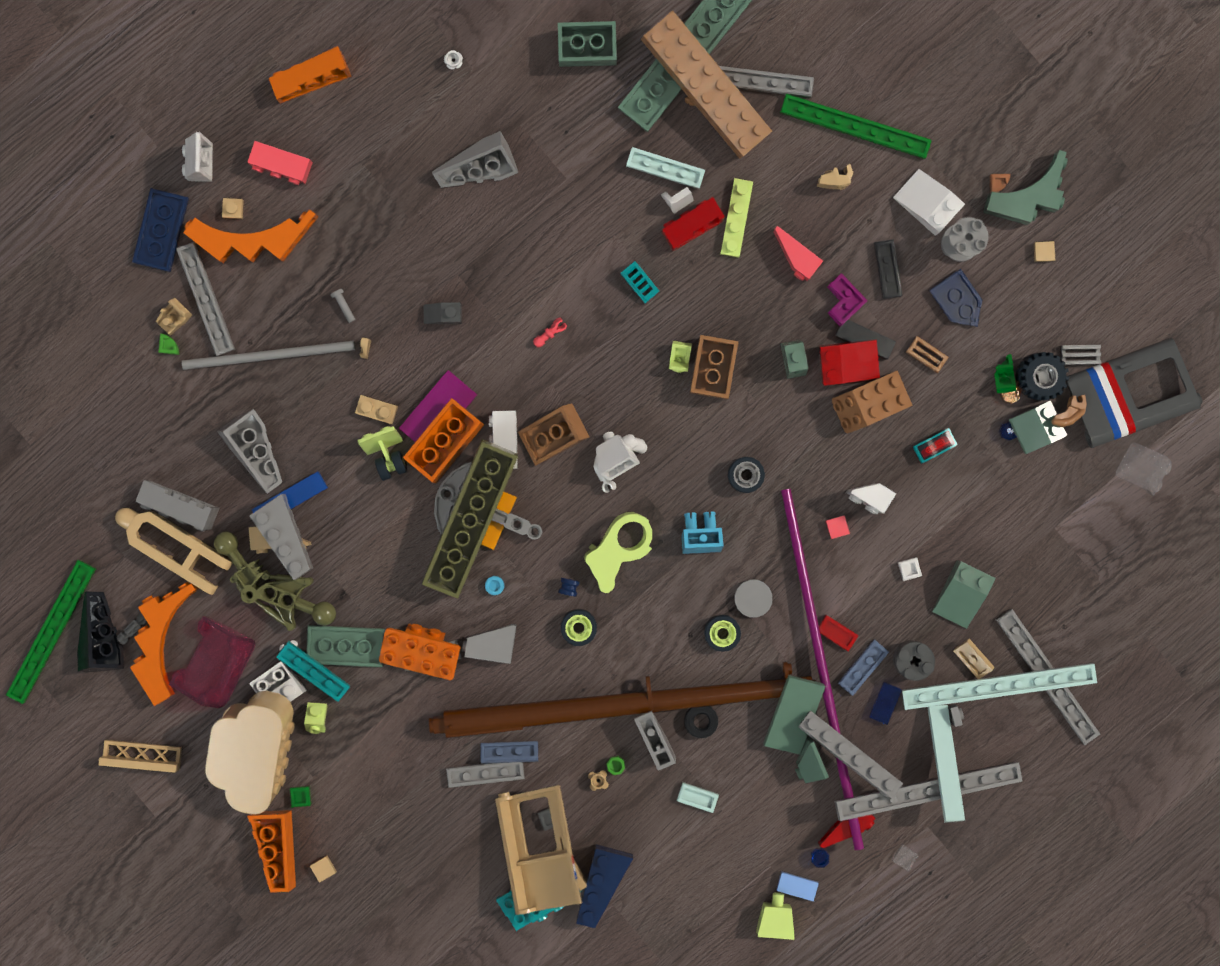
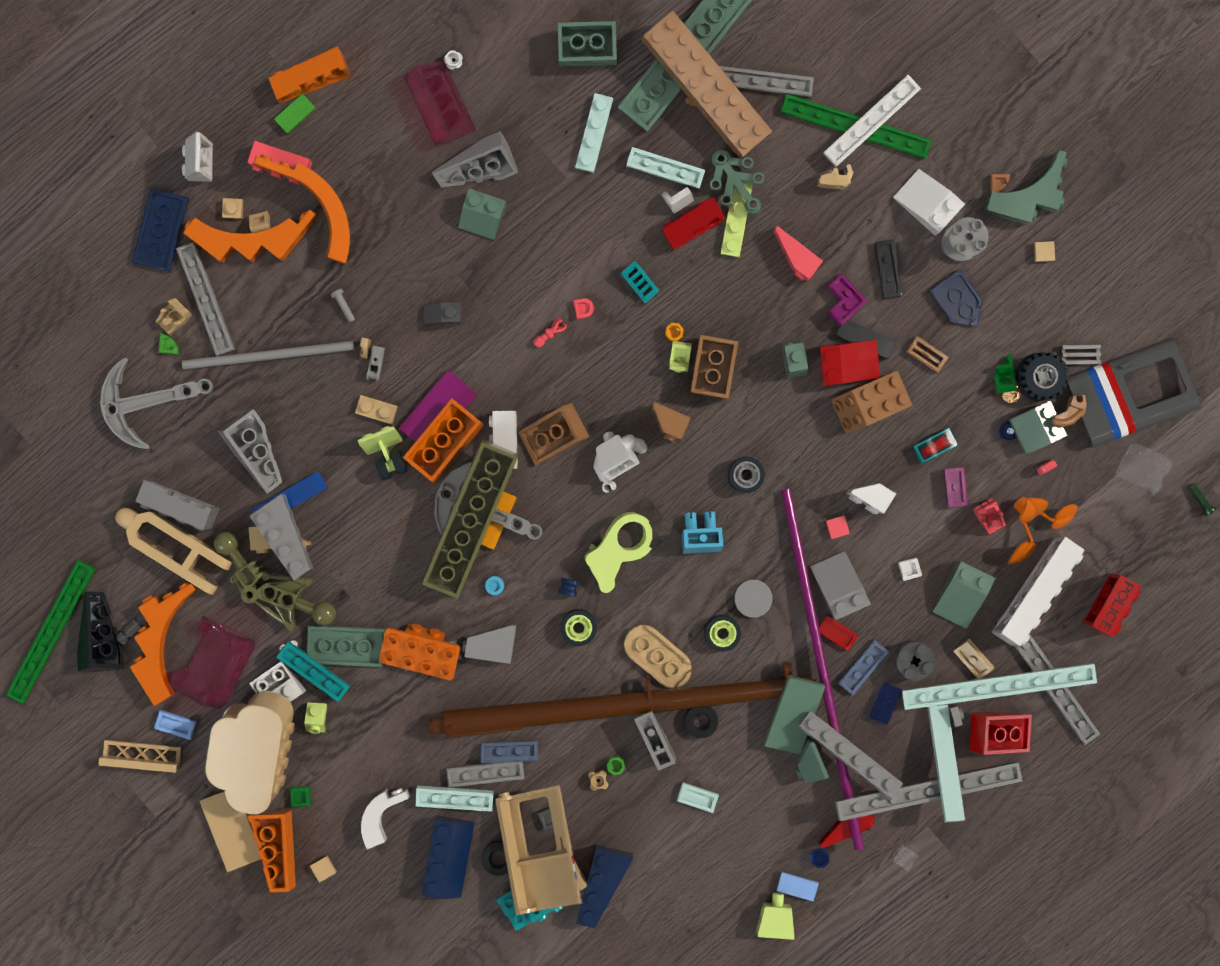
none -> light grey piece [100,357,213,449]
none -> light blue tile [154,710,197,740]
none -> tan tile [200,791,261,872]
none -> tan plate [249,211,270,233]
none -> orange arch [253,154,350,264]
none -> bright green tile [274,93,316,134]
none -> white arch [361,788,410,849]
none -> light grey bar [366,346,385,382]
none -> clear pink slope [403,61,476,146]
none -> light aqua plate [416,785,494,812]
none -> dark blue slope [421,815,475,899]
none -> sand green slope [458,189,507,240]
none -> black tyre [481,841,508,876]
none -> coral tile [573,298,594,320]
none -> light aqua plate [575,93,613,173]
none -> tan tile [624,625,691,688]
none -> medium nougat slope [652,403,691,442]
none -> light orange tile [665,323,684,341]
none -> sand green plant [710,150,765,215]
none -> light grey slope [810,551,871,620]
none -> white tile [823,75,921,167]
none -> magenta plate [943,467,968,507]
none -> red slope [969,712,1032,755]
none -> coral hand [973,498,1006,535]
none -> white brick [992,537,1084,647]
none -> orange plant [1007,497,1078,564]
none -> coral tile [1036,459,1058,475]
none -> red brick [1082,573,1141,637]
none -> dark green piece [1189,483,1216,516]

